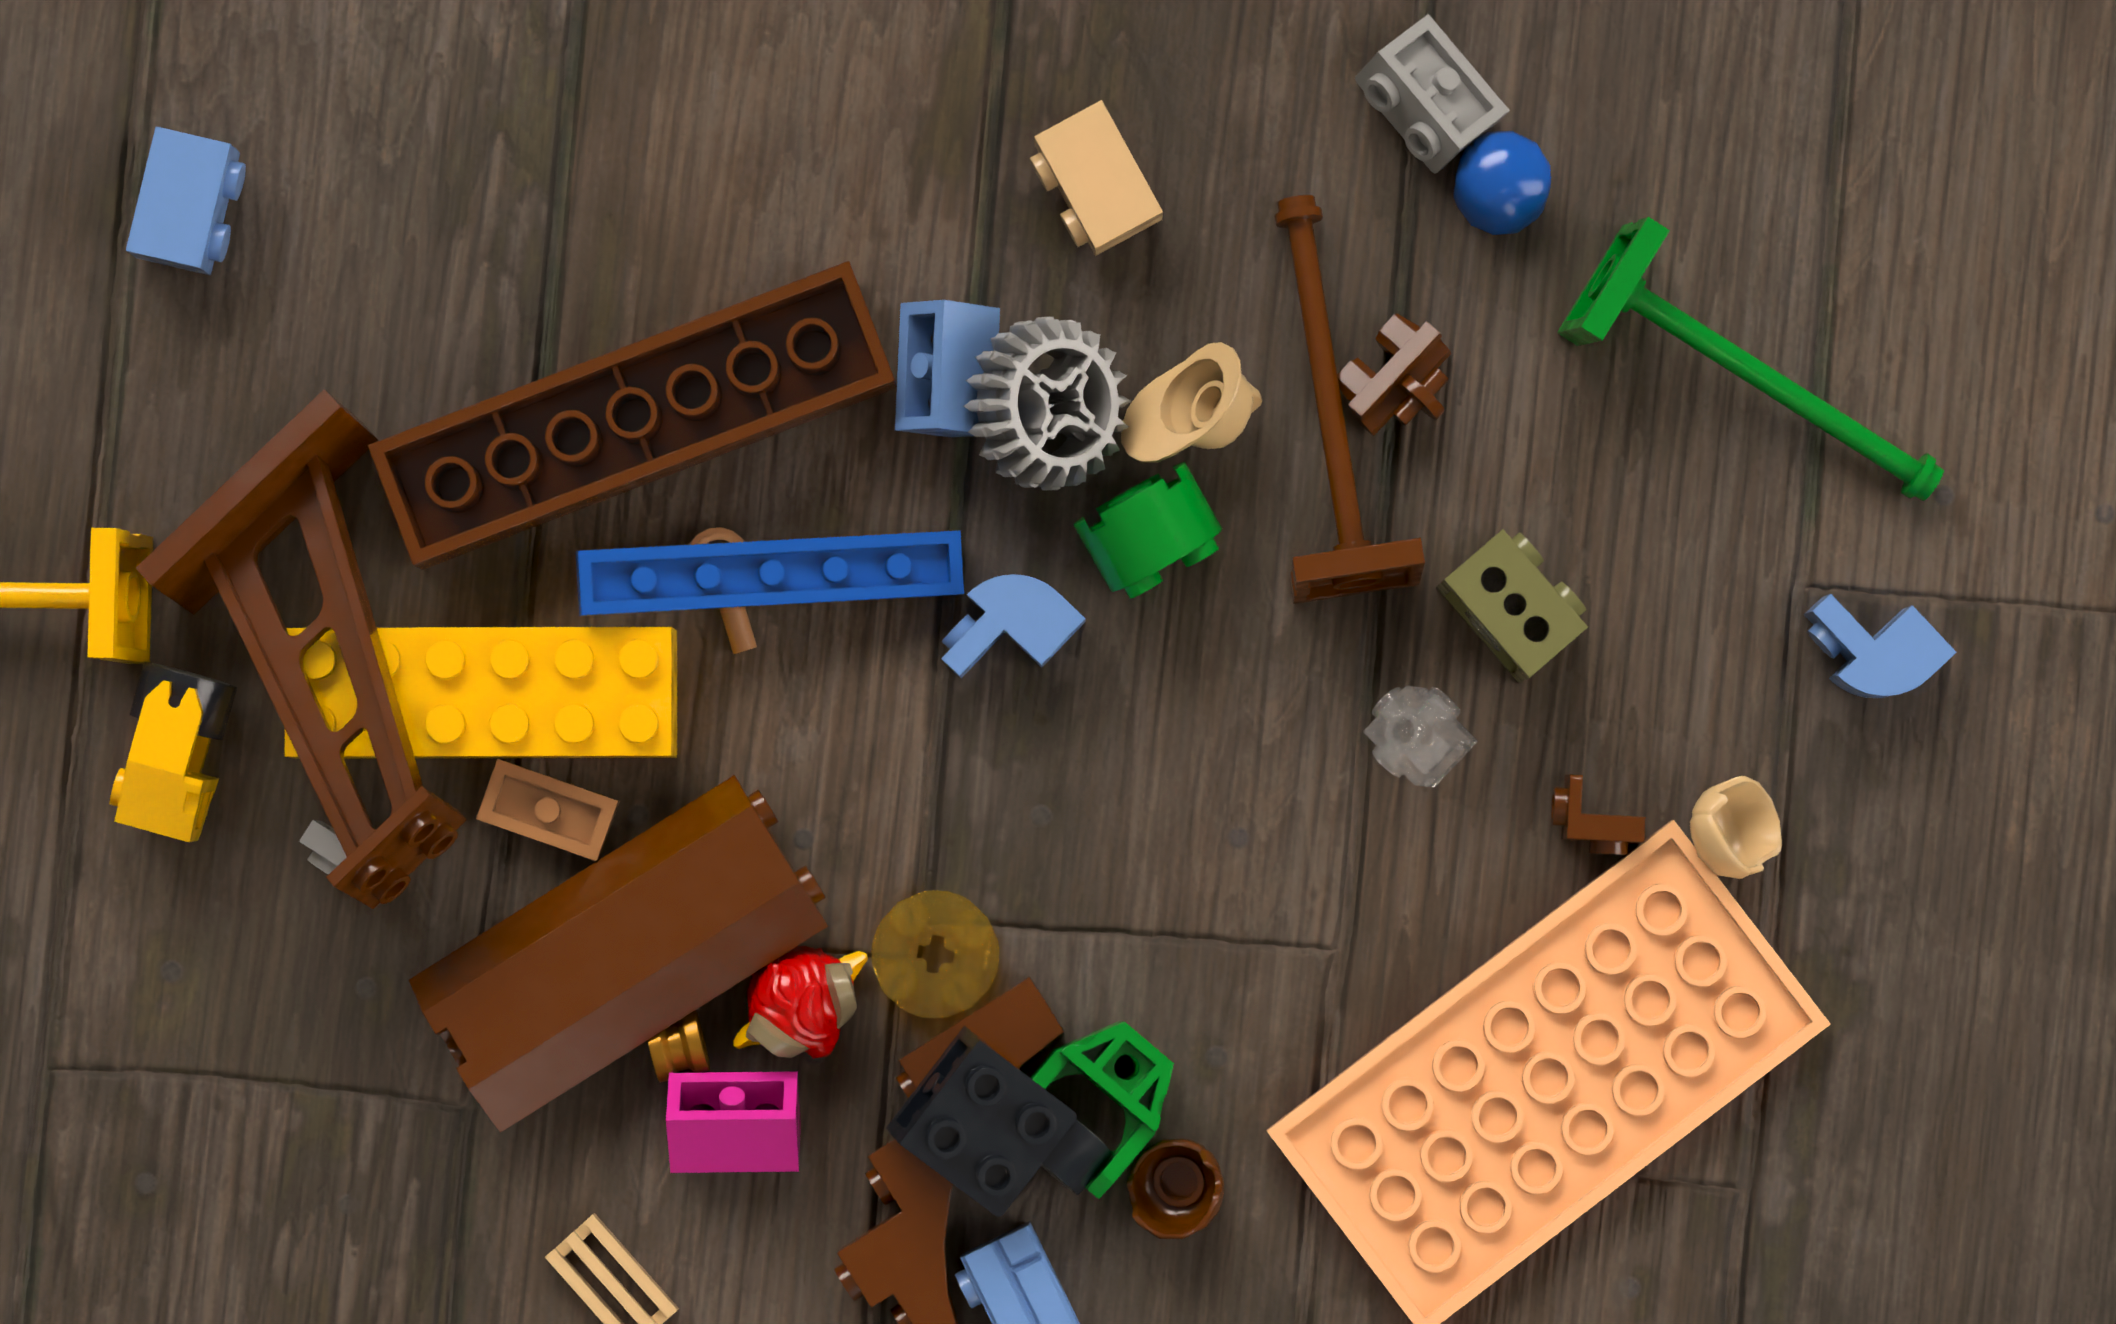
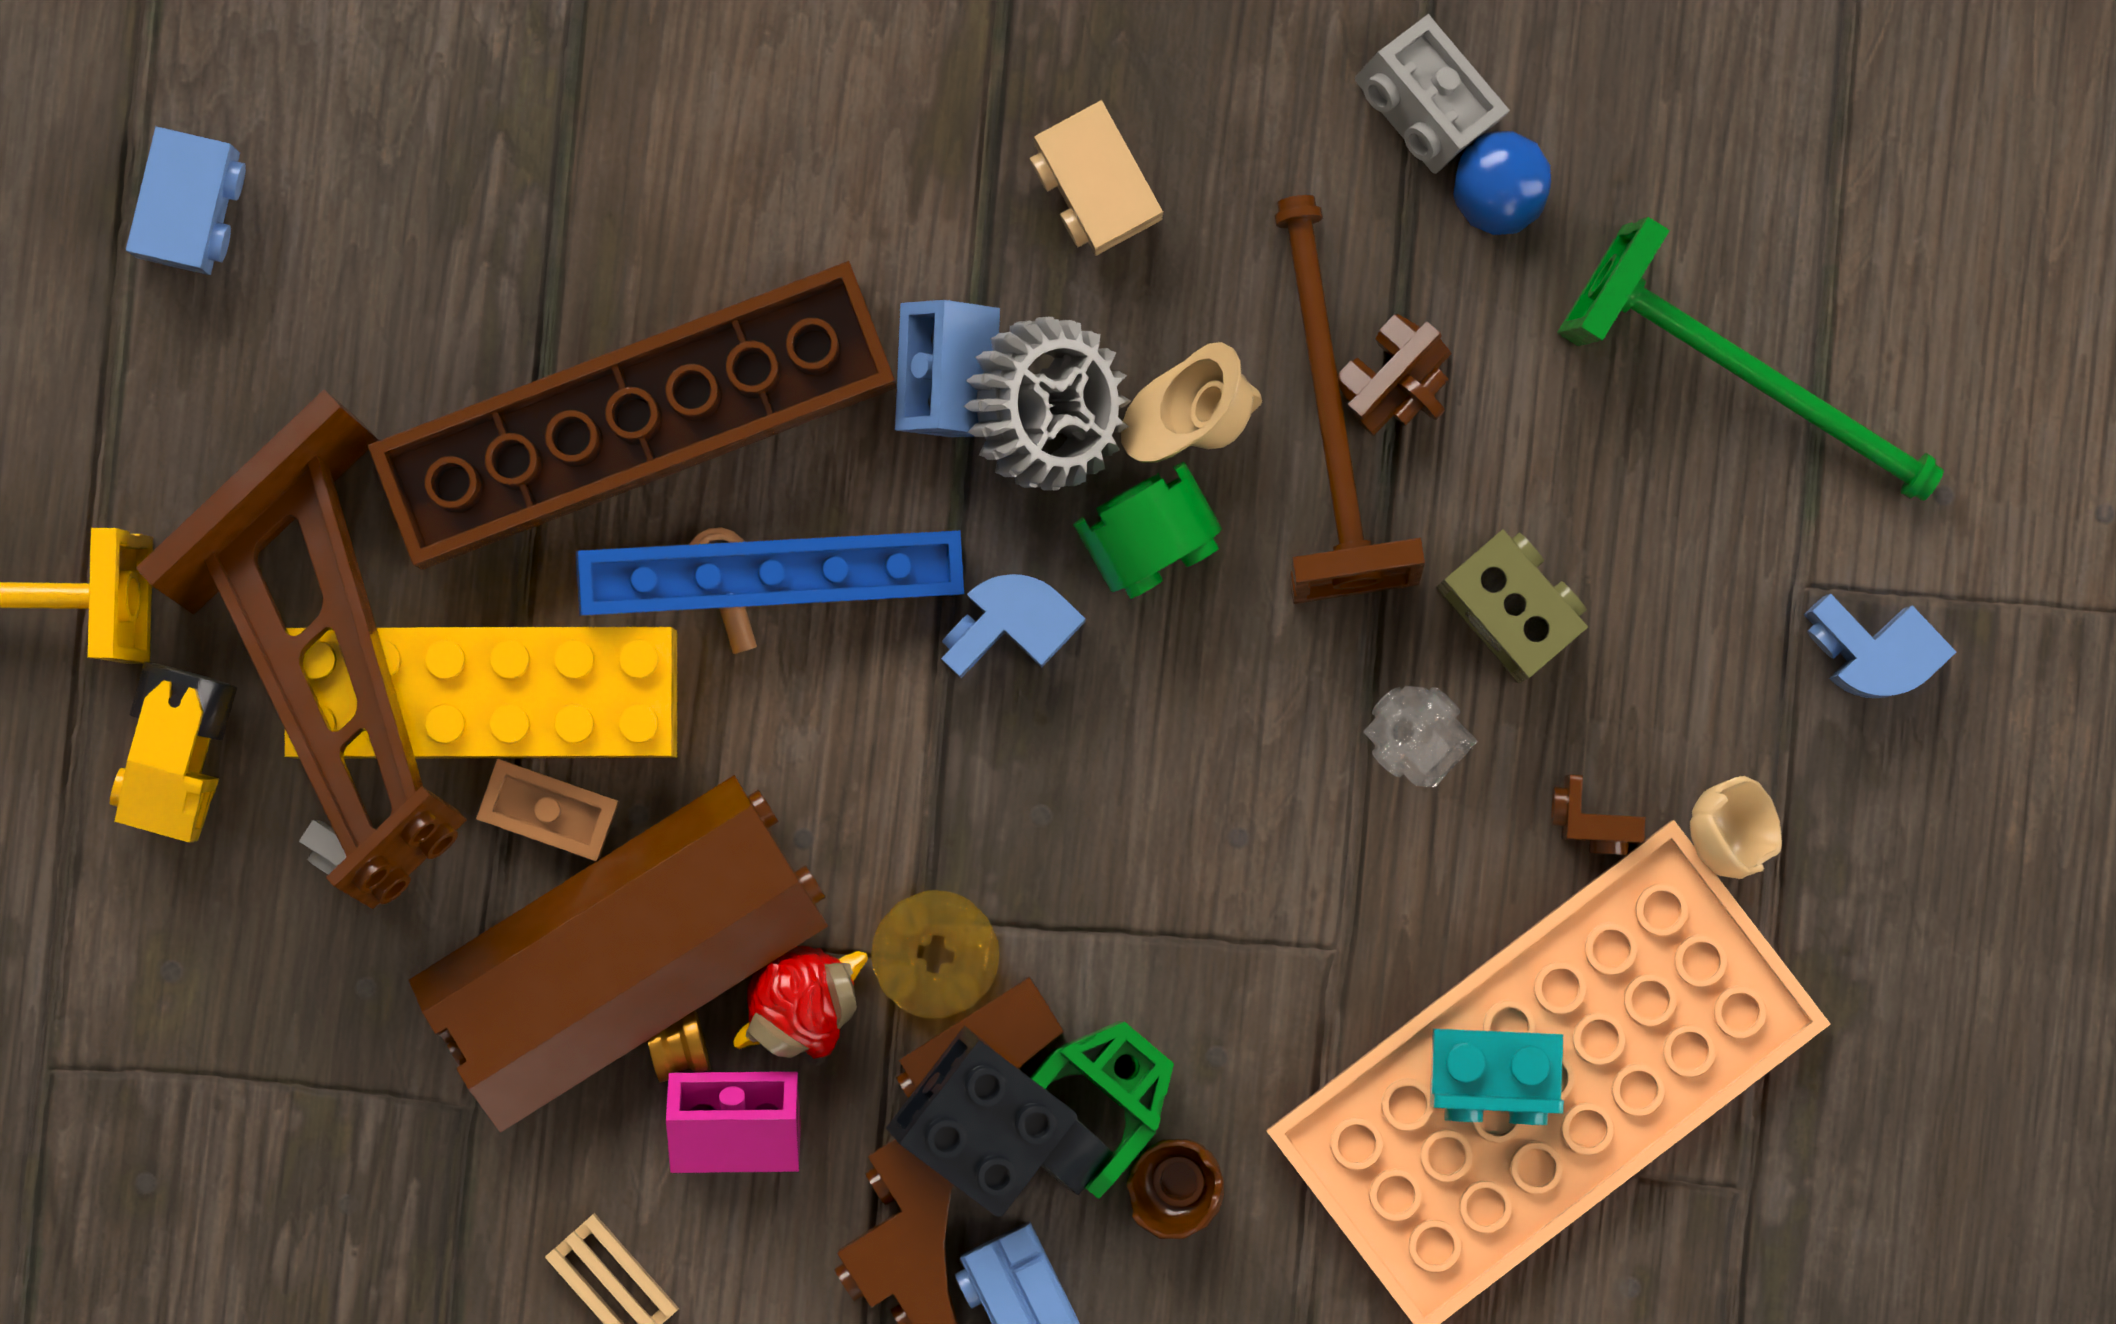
none -> teal bracket [1430,1028,1564,1125]

